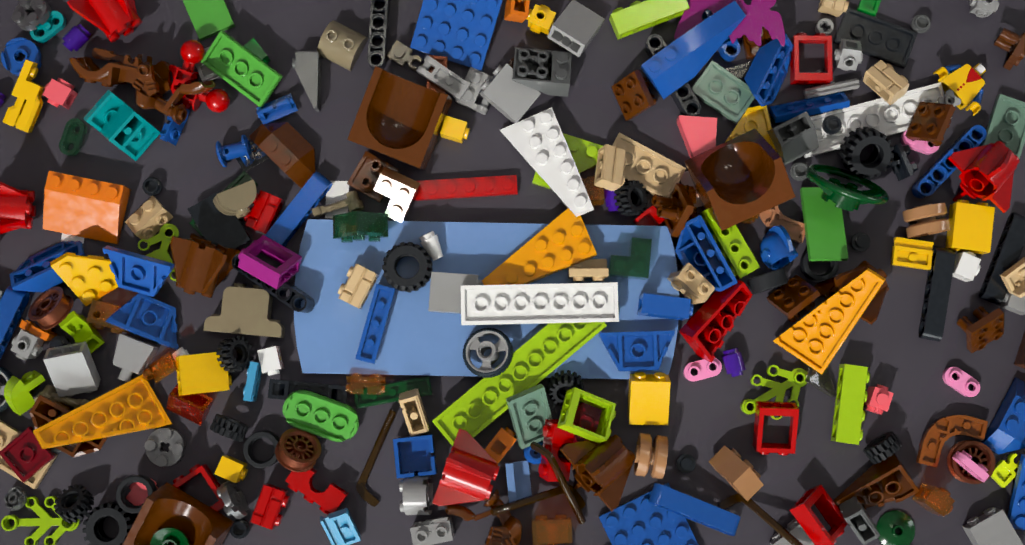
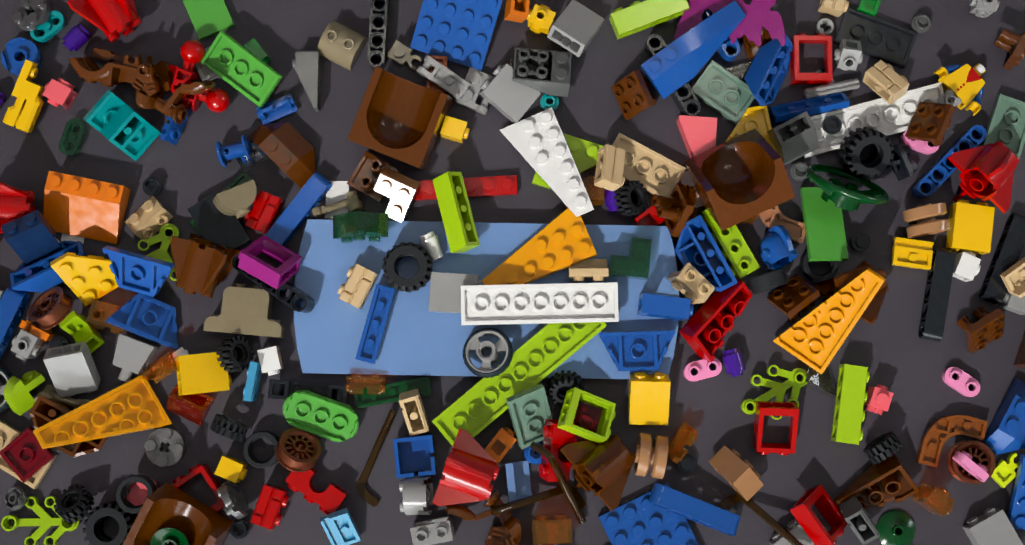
none -> dark blue brick [1,209,63,265]
none -> lime brick [433,172,480,253]
none -> teal plate [540,94,559,111]
none -> clear orange hinge [667,422,699,464]

